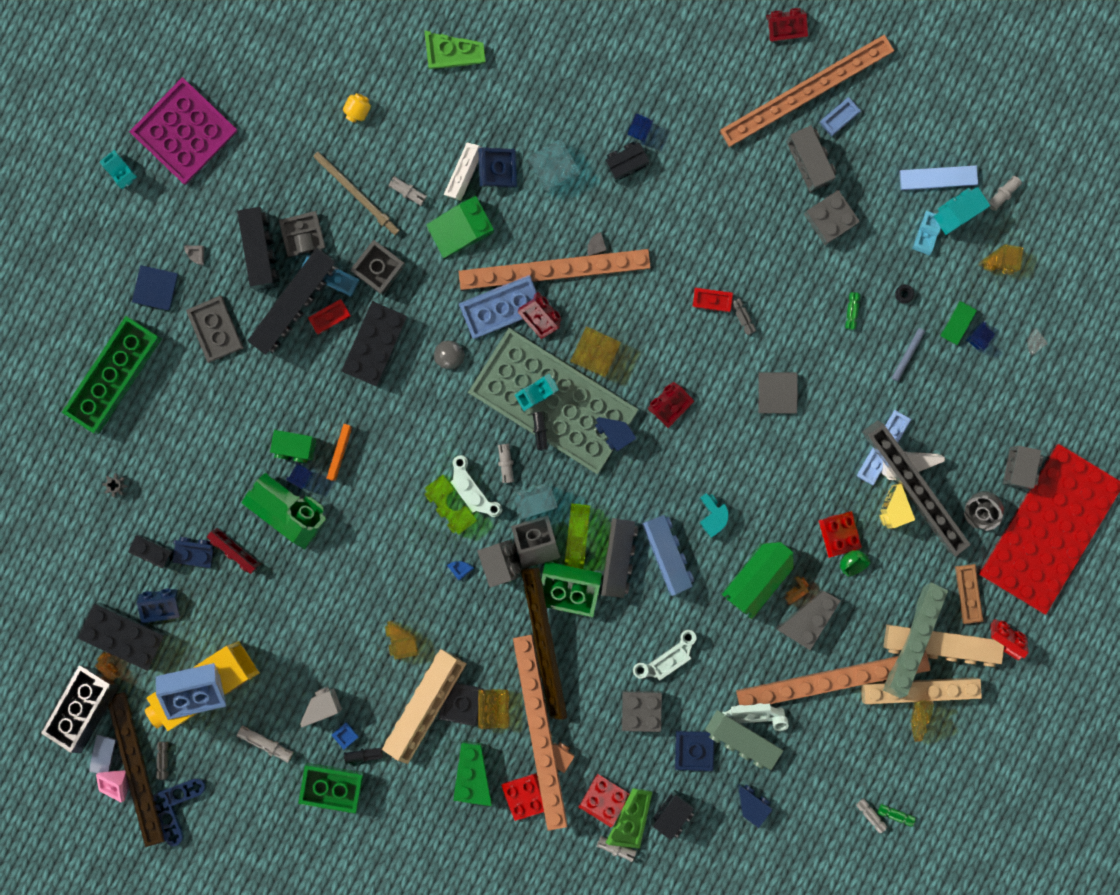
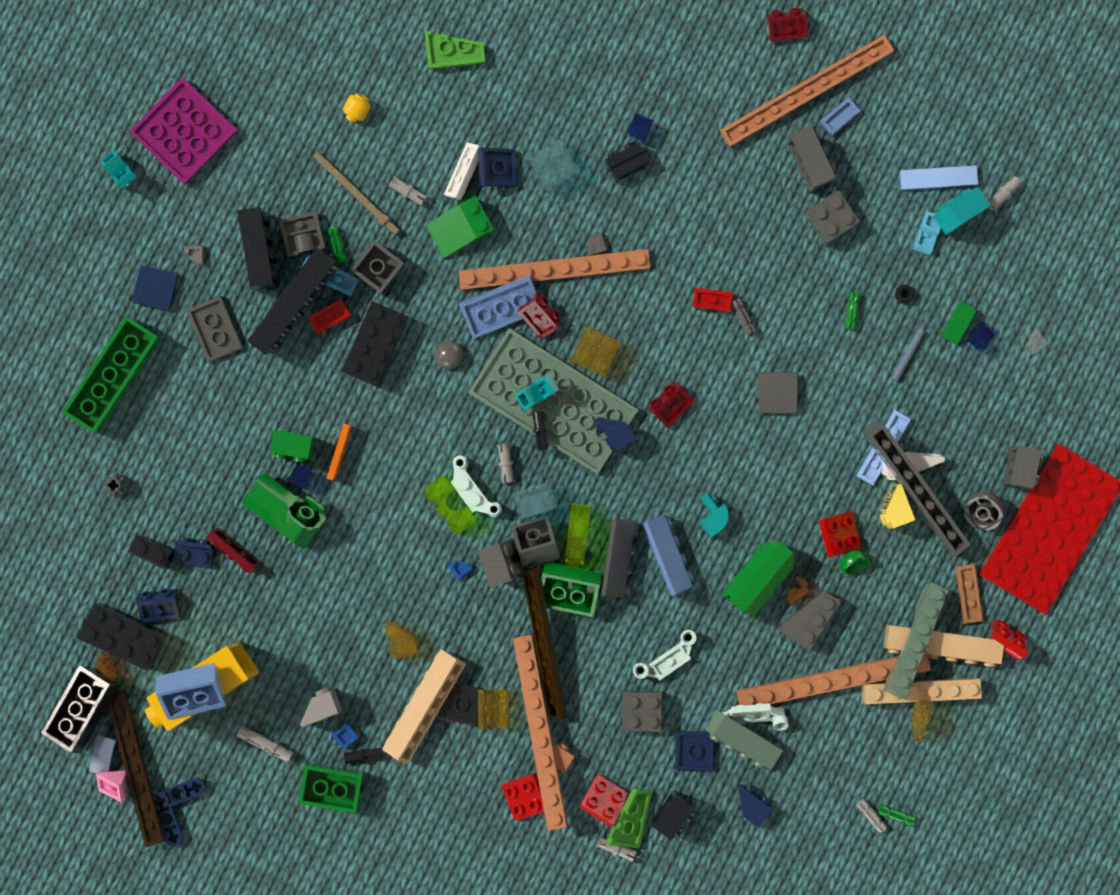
dark grey axle [157,741,168,780] -> none
green wedge [453,740,492,806] -> none
clear yellow slope [978,244,1024,275] -> none
none -> green axle [328,226,347,264]

